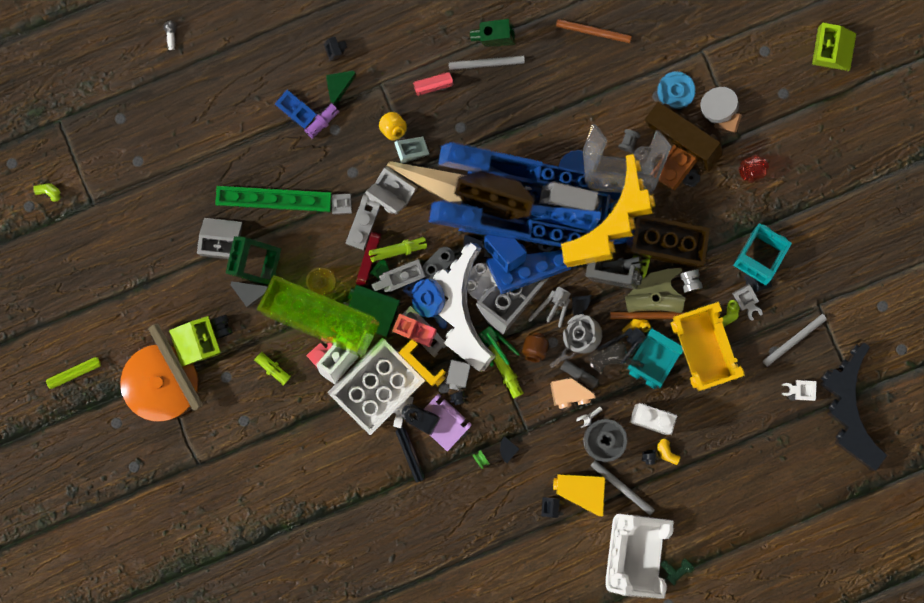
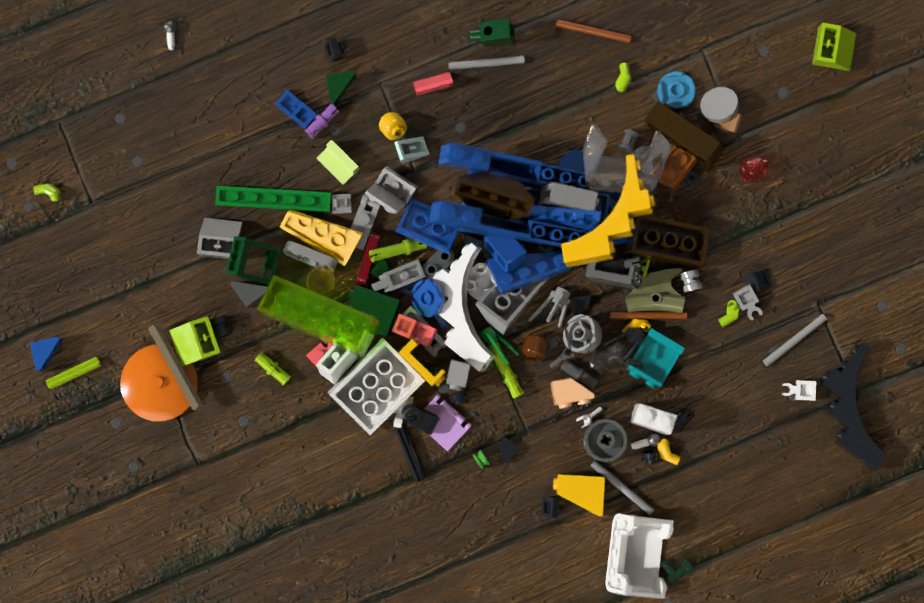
tan wedge [386,161,466,206] -> none
yellow windscreen [671,302,744,391] -> none
teal window [733,223,792,285] -> none
none -> blue slope [30,337,63,372]
none -> yellow wing [280,210,364,266]
none -> light grey beam [283,241,338,273]
none -> yellowish green panel [317,140,359,185]
none -> blue tile [396,198,459,254]
none -> lime arm [615,63,631,92]
none -> piece [631,434,660,449]
none -> black pin [673,407,695,432]

